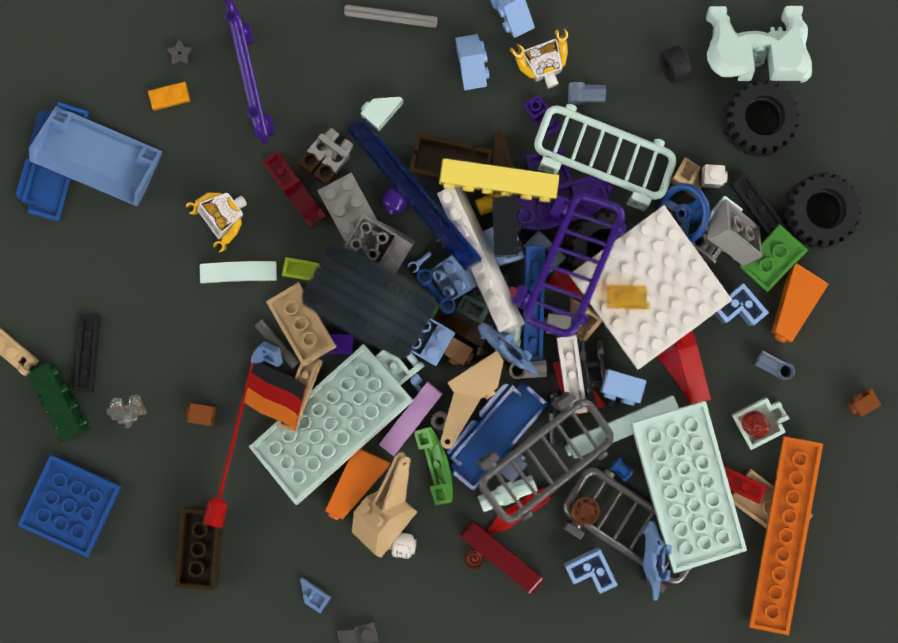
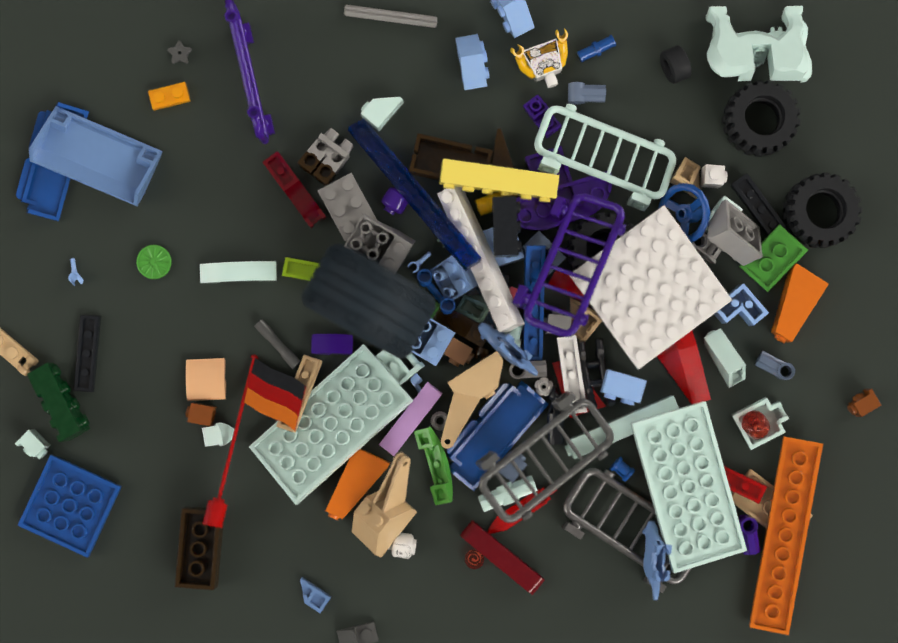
clear hips [107,395,147,428] -> none
torso [186,192,247,252] -> none
medium blue plate [250,341,283,367] -> none
tan tile [266,282,337,367] -> none
light blue brick [563,547,617,594] -> none
copper wheel [571,497,600,526] -> none
clear yellow panel [607,285,650,310] -> none
none -> light aqua brick [15,429,51,459]
none -> light blue hand [68,258,83,286]
none -> bright green wheel [136,245,172,279]
none -> light nougat slope [186,358,226,401]
none -> light aqua tile [202,423,234,447]
none -> white plate [534,377,553,396]
none -> blue pin [577,35,616,63]
none -> light aqua slope [704,328,746,388]
none -> dark purple piece [738,514,760,555]

